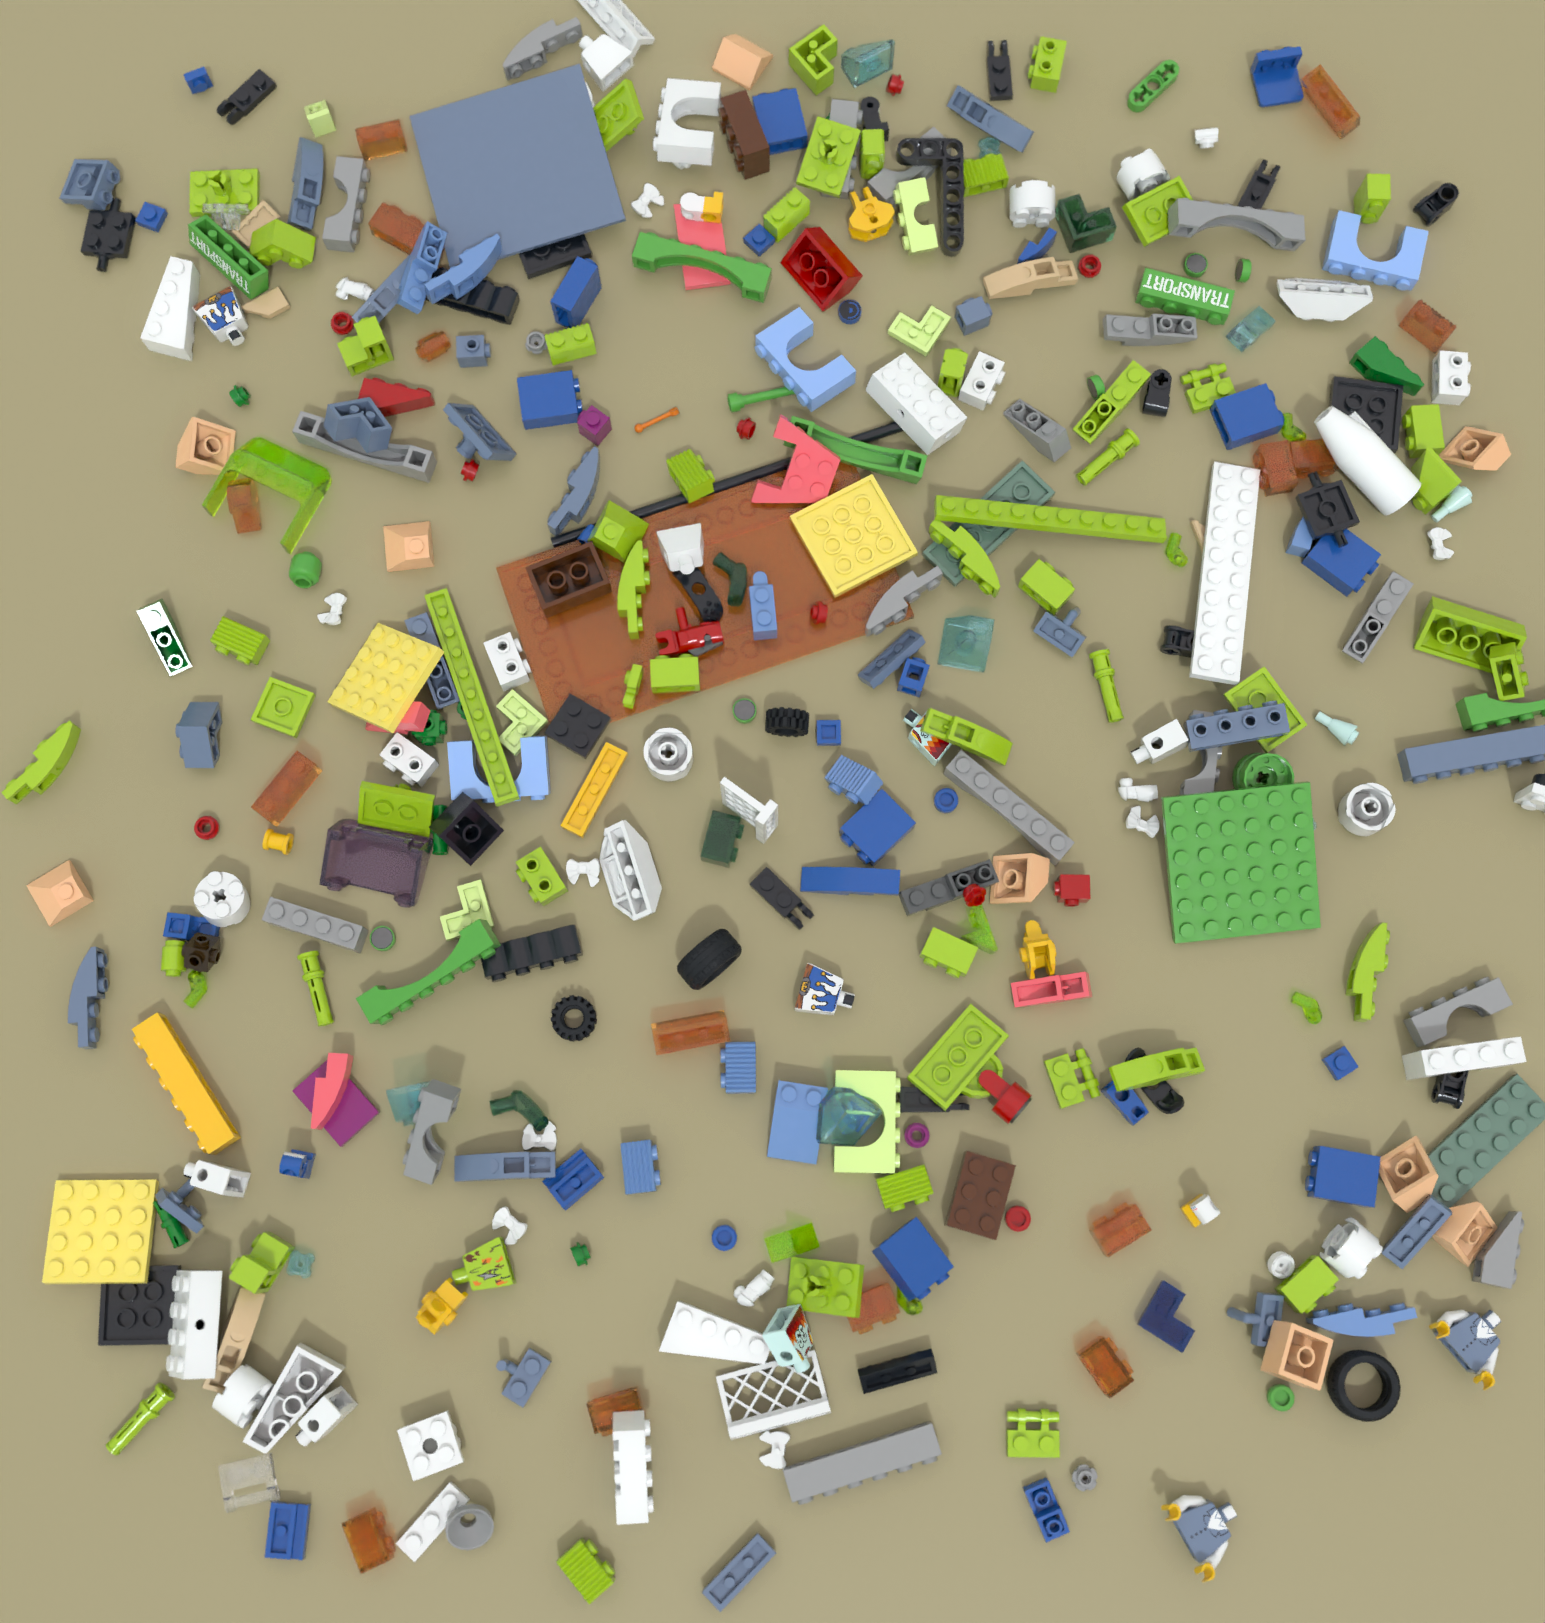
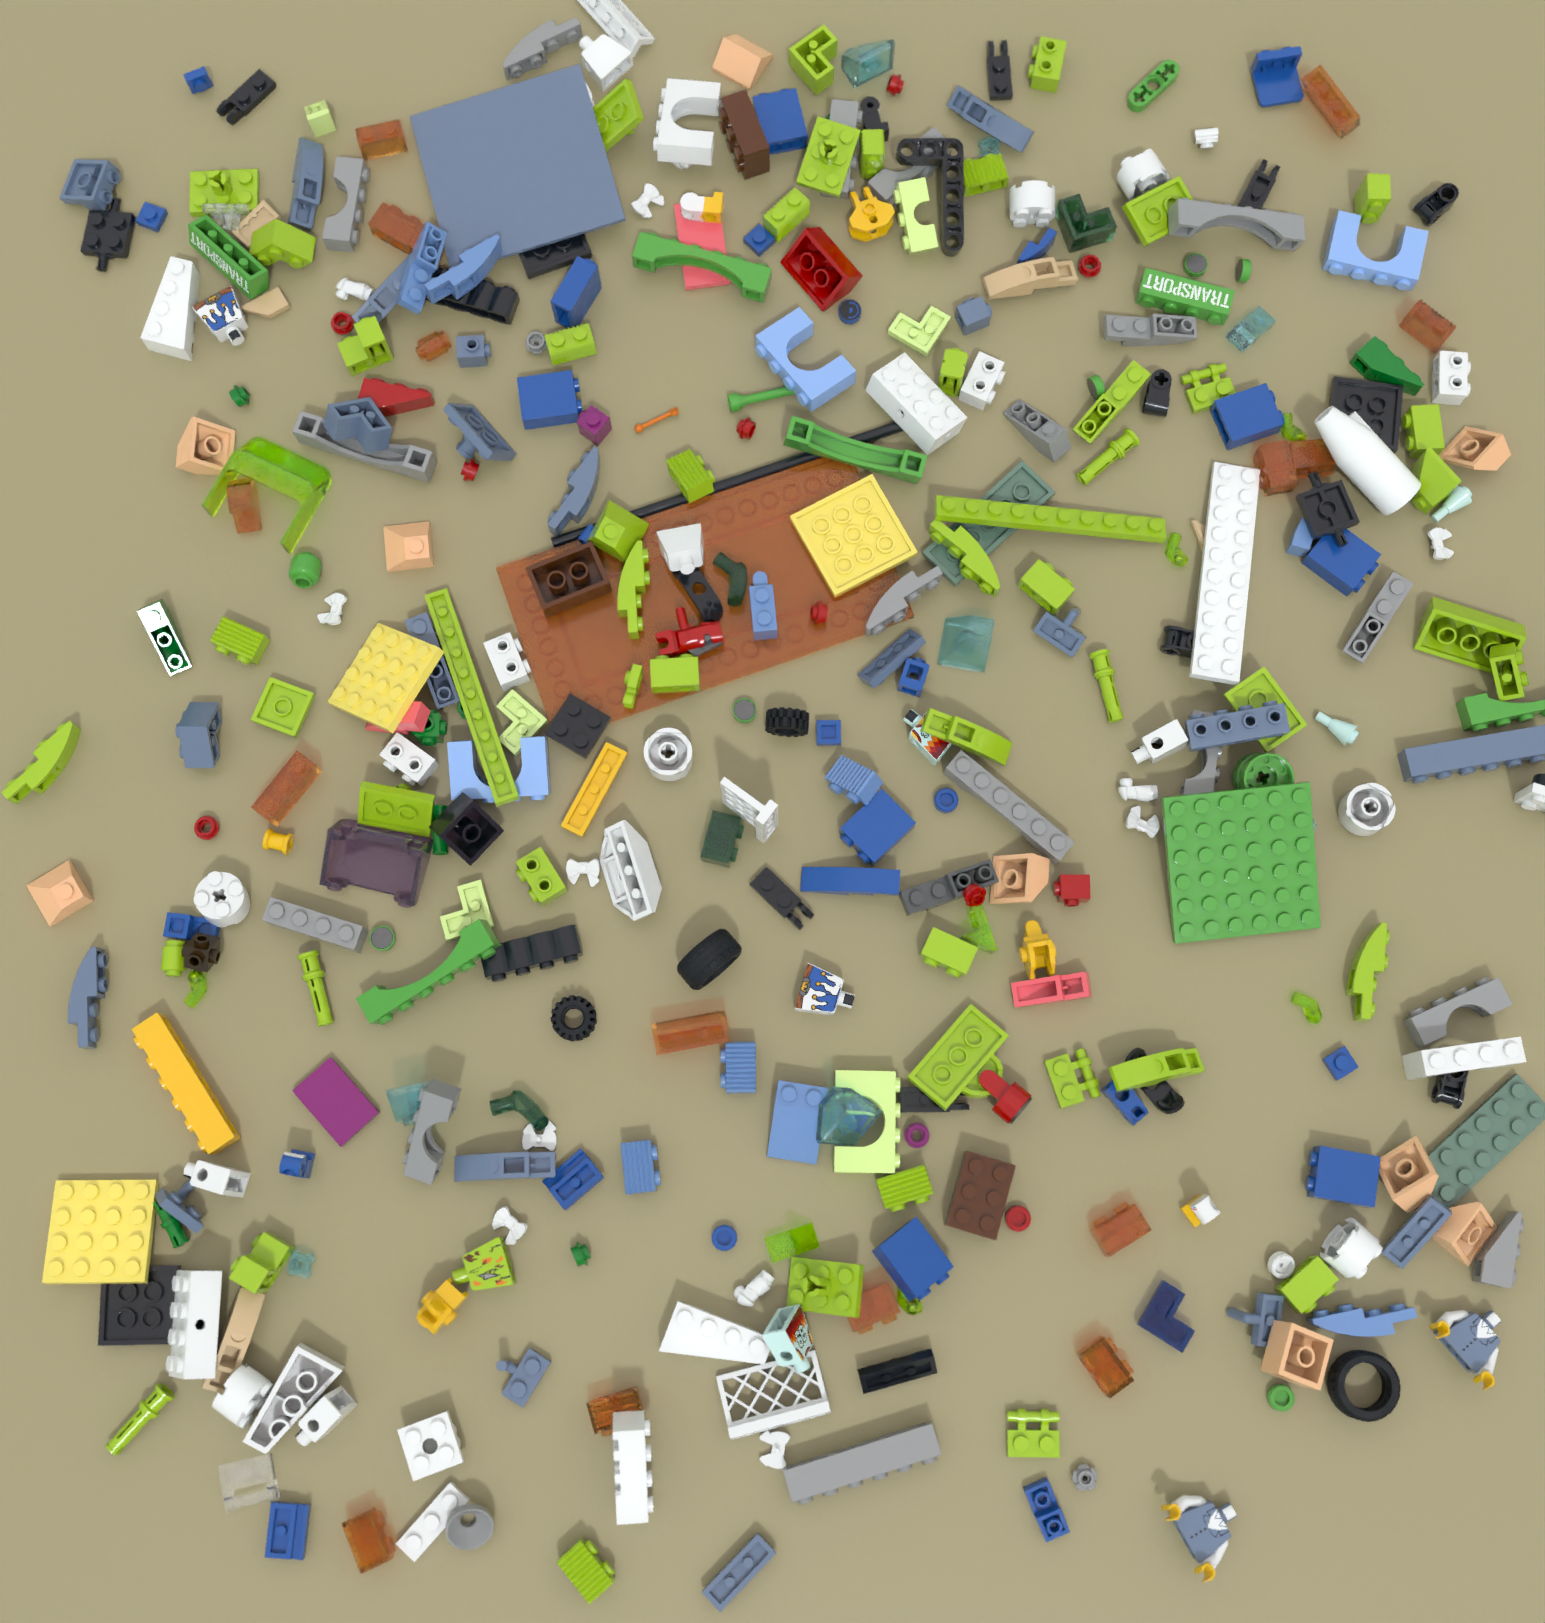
coral slope [311,1053,353,1130] -> none
coral wing [751,414,840,503] -> none
white wedge [1277,278,1373,322] -> none

